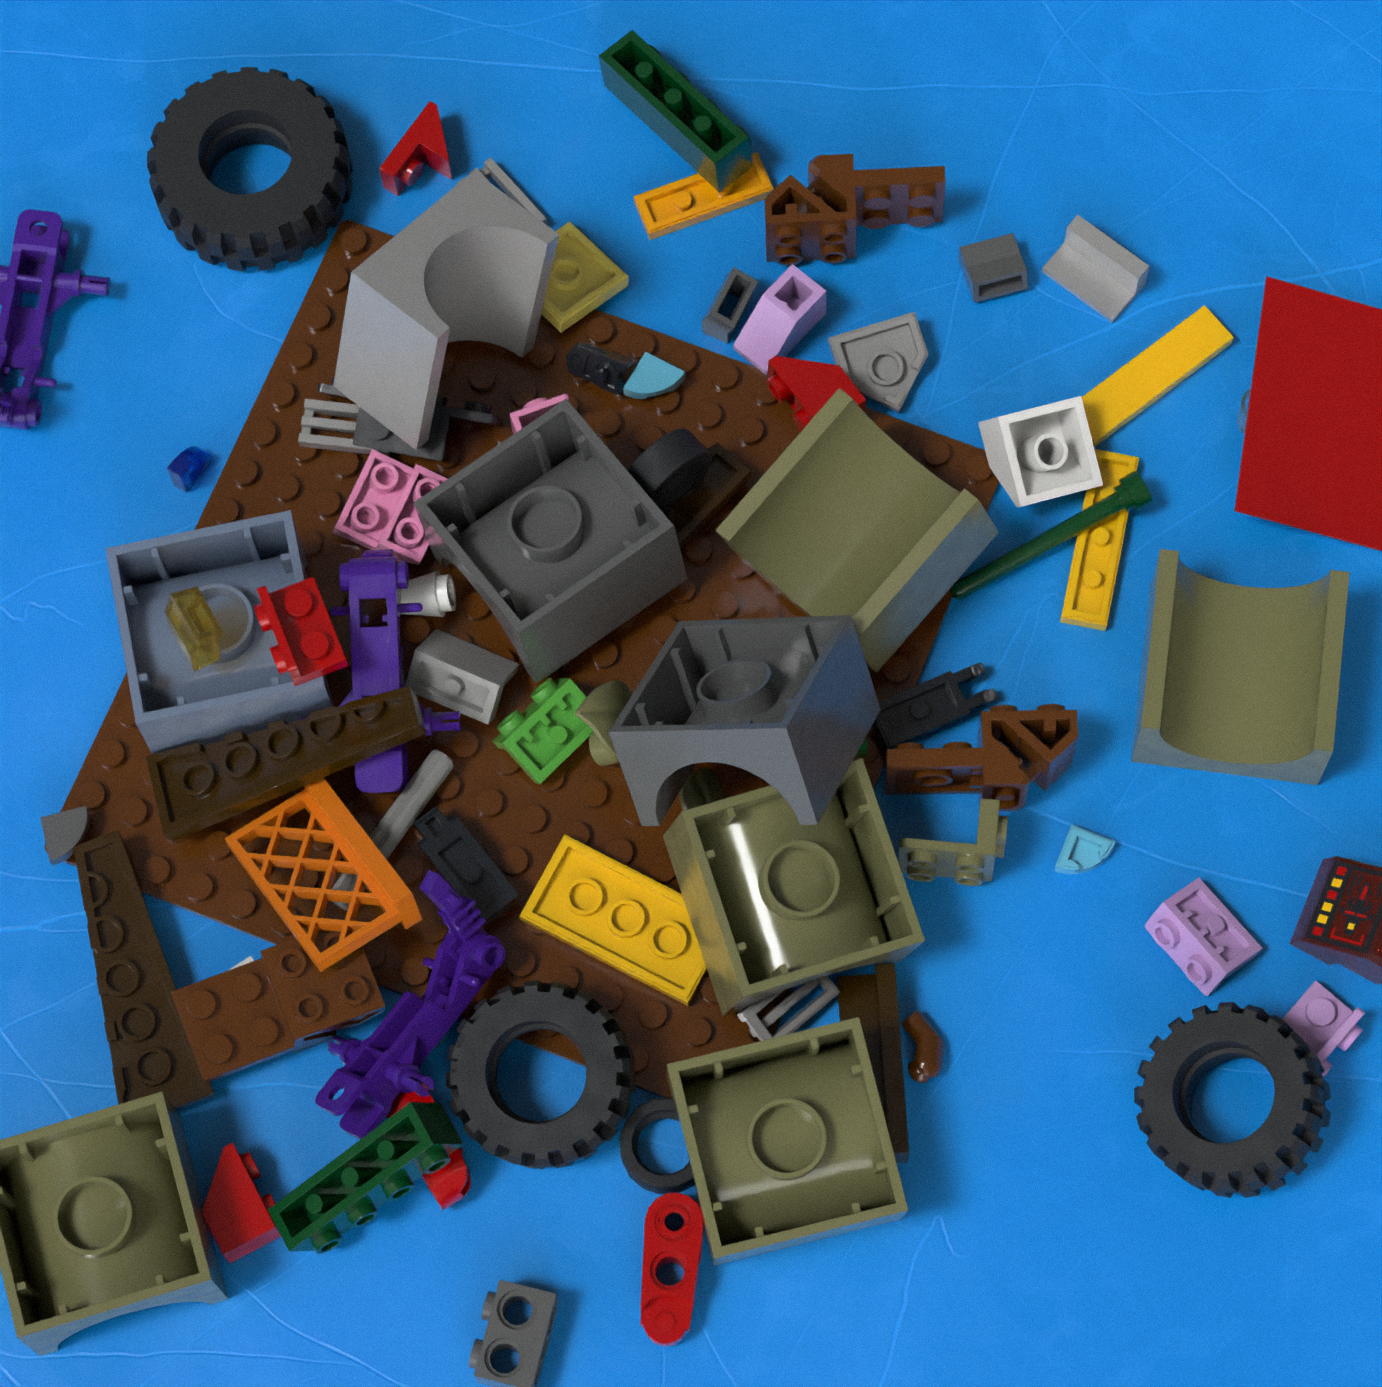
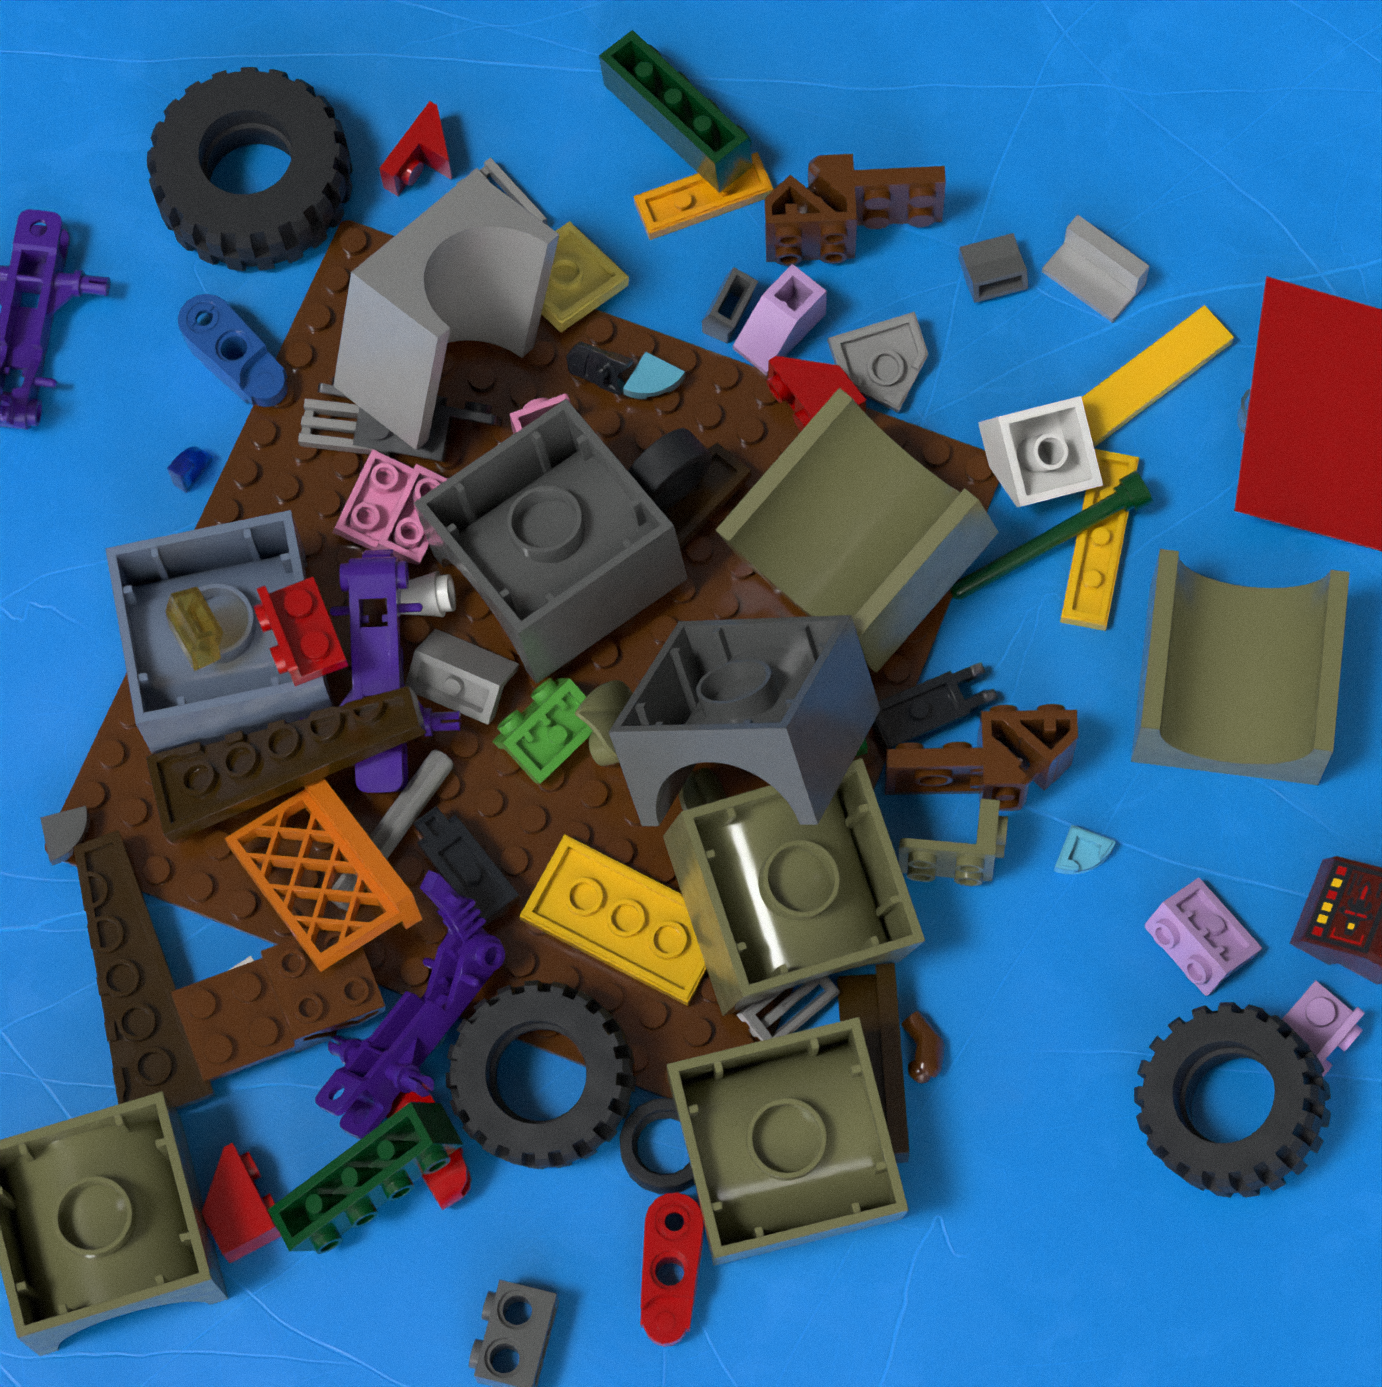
none -> blue piece [178,294,288,407]

